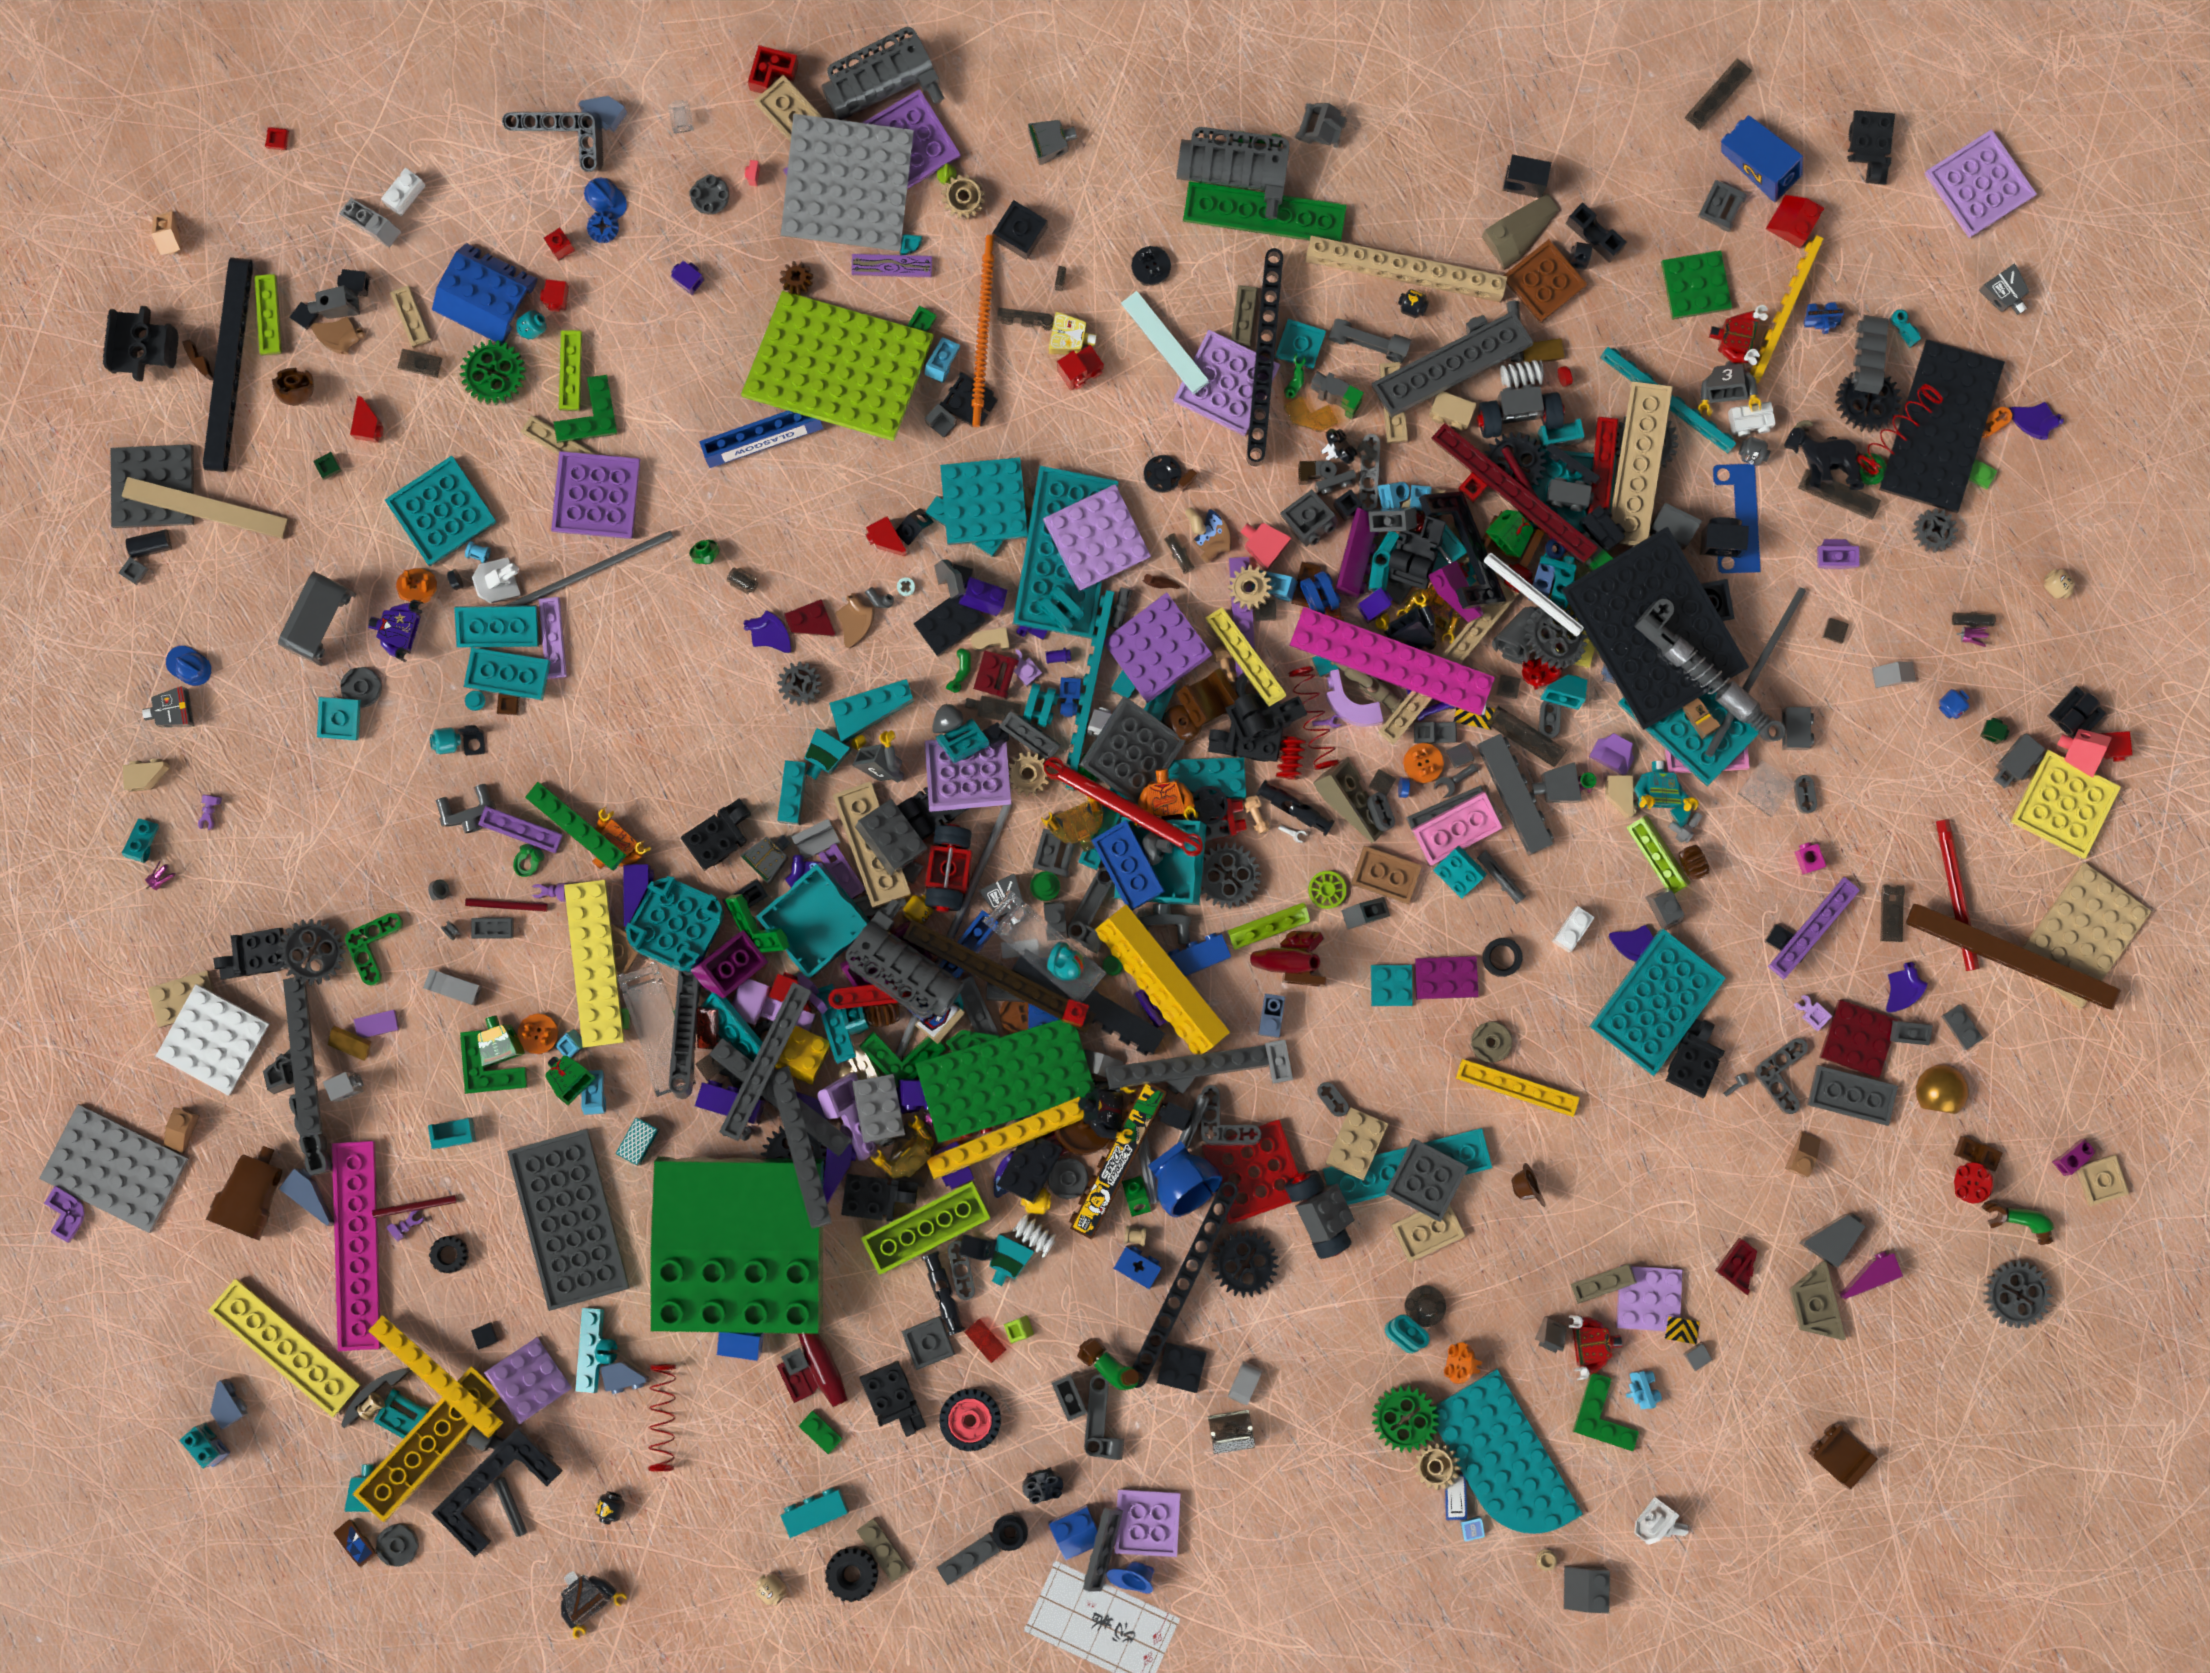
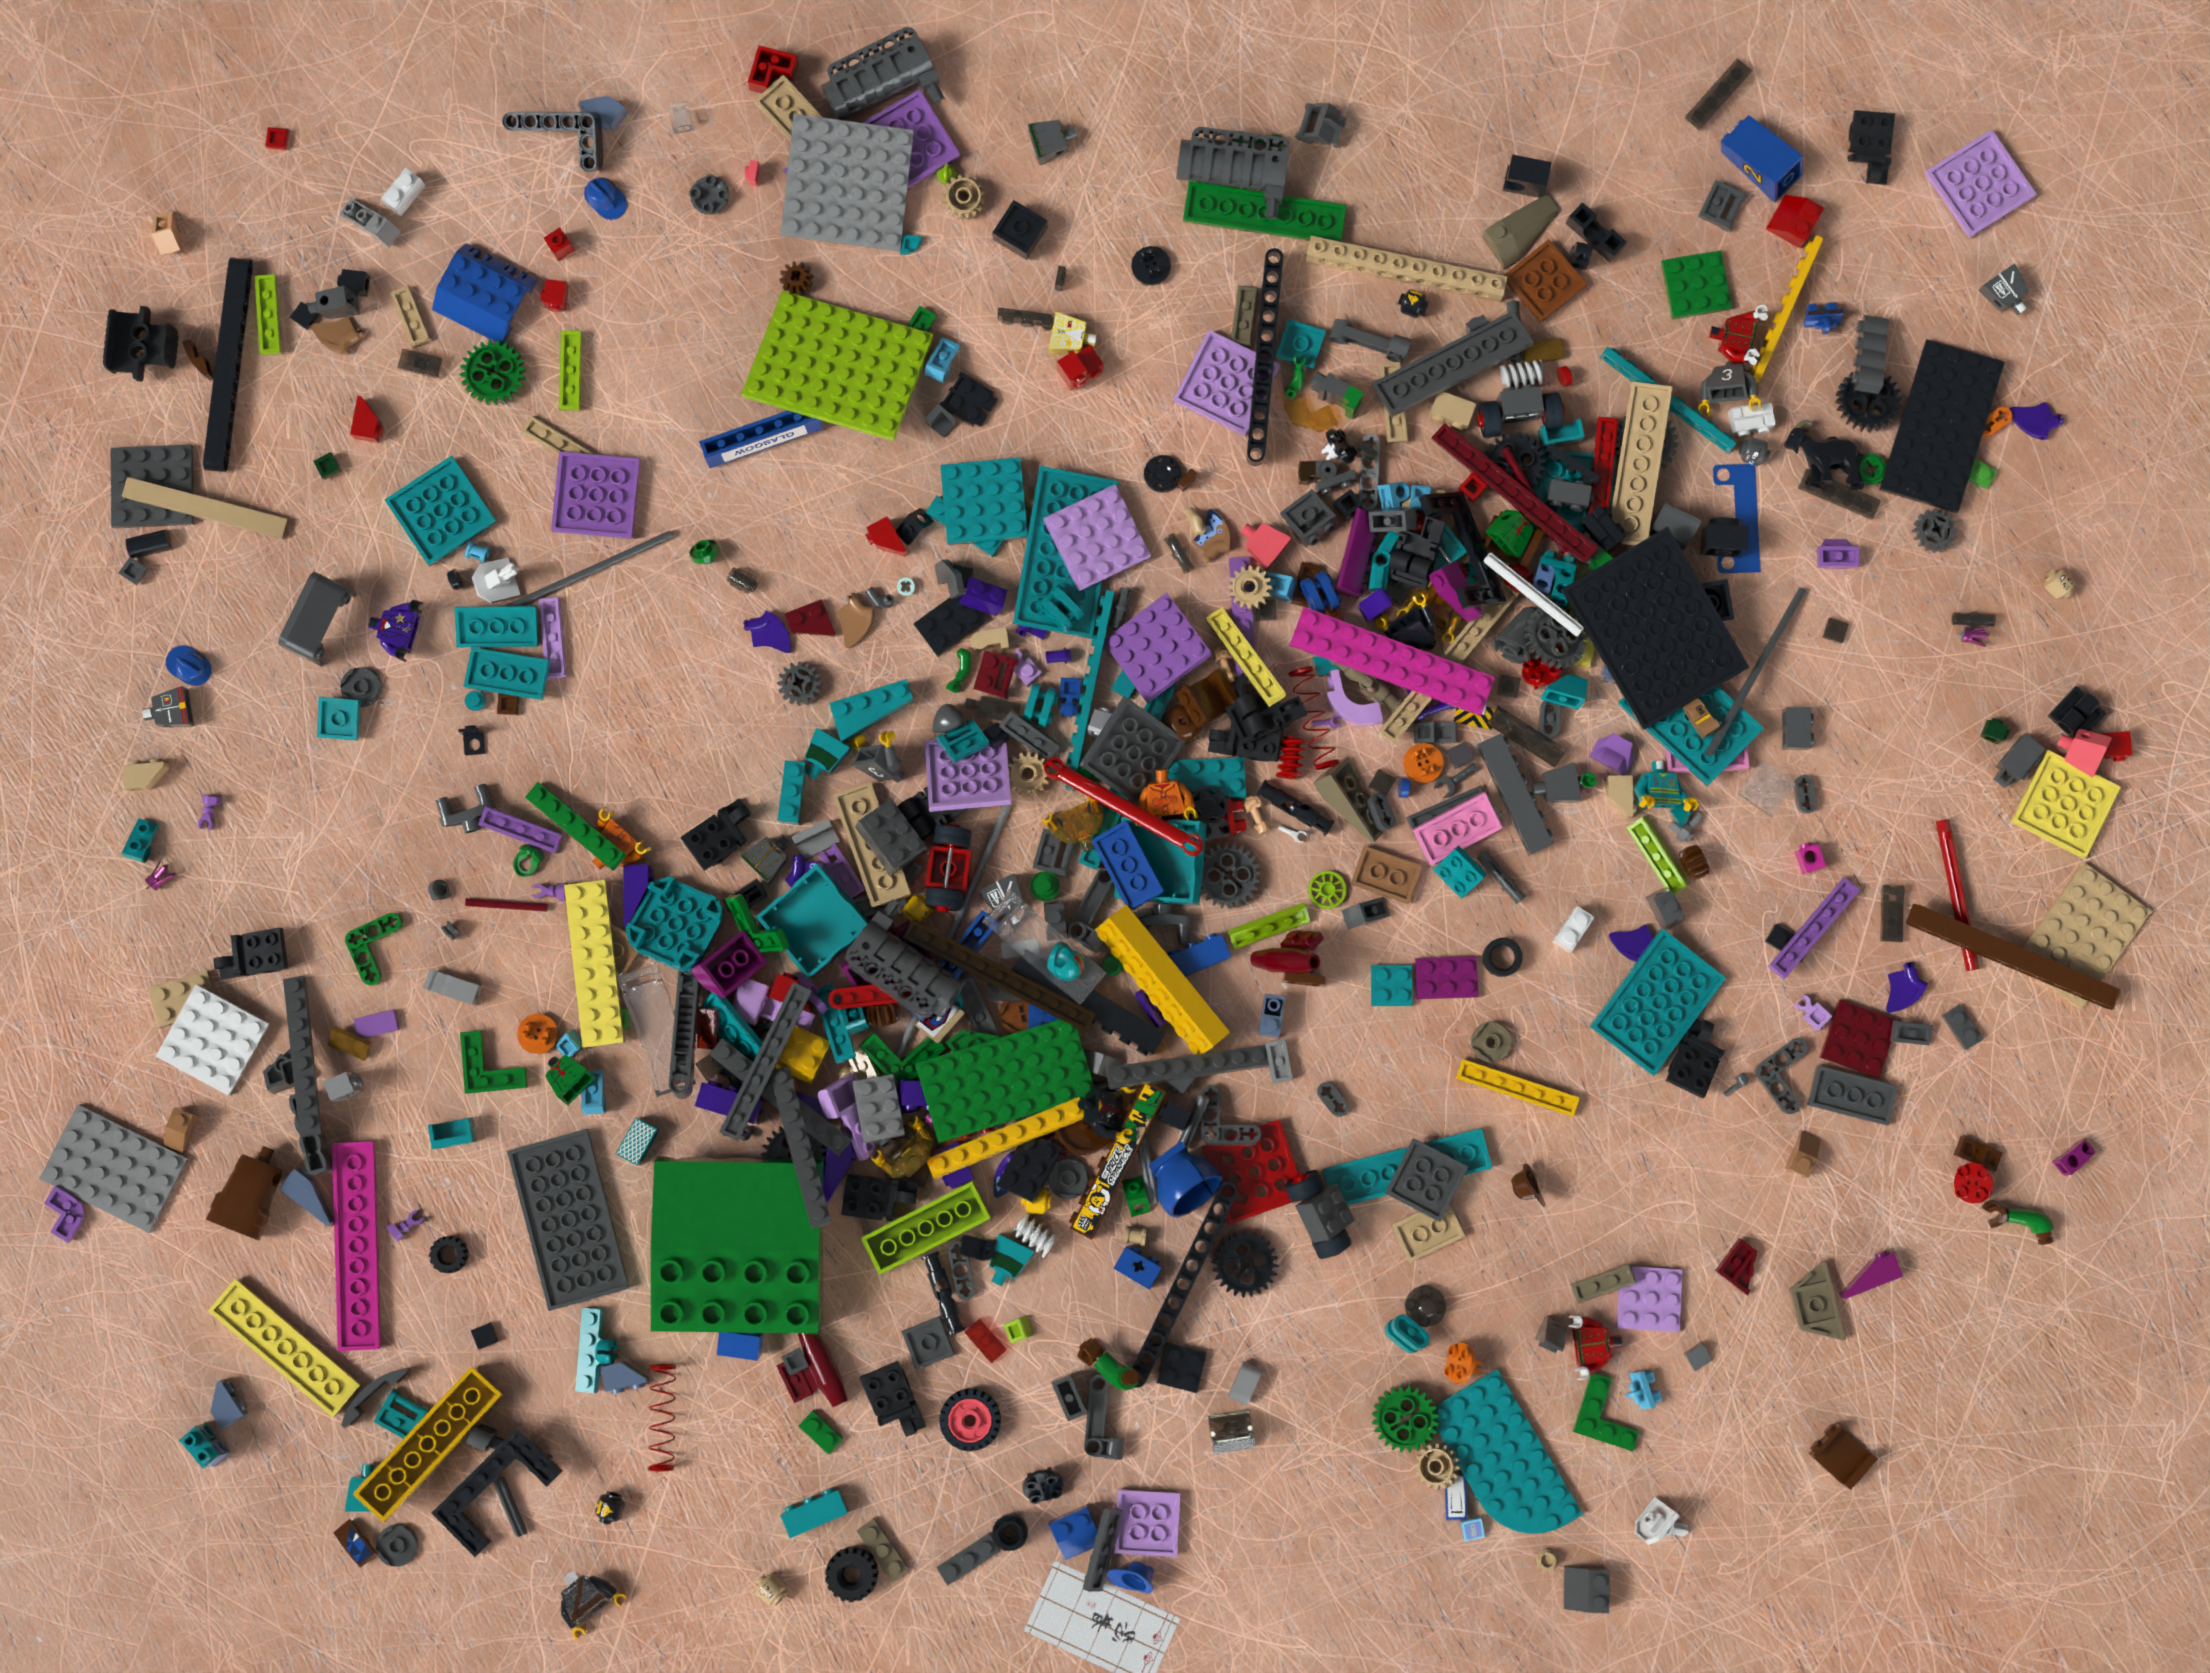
reddish brown cylinder [272,368,314,406] -> none
dark grey gear [276,919,346,986] -> none
tan bush [357,1392,385,1420] -> none
yellow plate [368,1315,503,1438] -> none
dark red bar [372,1195,457,1218] -> none
orange plate [396,568,437,603] -> none
teal head [430,727,461,754] -> none
dark grey plate [471,918,514,939] -> none
torso [478,1015,525,1067] -> none
lavender plate [484,1337,572,1424] -> none
teal head [516,310,546,340] -> none
green plate [553,375,617,443] -> none
blue gear [586,211,619,243] -> none
dark purple brick [670,260,704,295] -> none
medium lavender tile [851,254,932,278] -> none
orange hose [971,235,995,427] -> none
red brick [1062,999,1089,1027] -> none
light aqua tile [1121,291,1209,395] -> none
dark grey piece [1141,832,1174,866] -> none
copper bar [1142,574,1180,589] -> none
tan plate [1326,1107,1388,1181] -> none
dark blue plate [1545,539,1565,559] -> none
dark grey piece [1634,599,1785,742] -> none
sticker [1665,1316,1700,1344] -> none
dark grey slope [1799,1213,1866,1268] -> none
red piece [1857,384,1943,475] -> none
light grey slope [1872,662,1916,688] -> none
teal plate [1890,309,1921,348] -> none
pearl gold cylinder [1916,1065,1969,1114] -> none
blue head [1938,689,1970,719] -> none
dark grey gear [1983,1261,2053,1329] -> none
tan tile [2077,1155,2129,1206] -> none

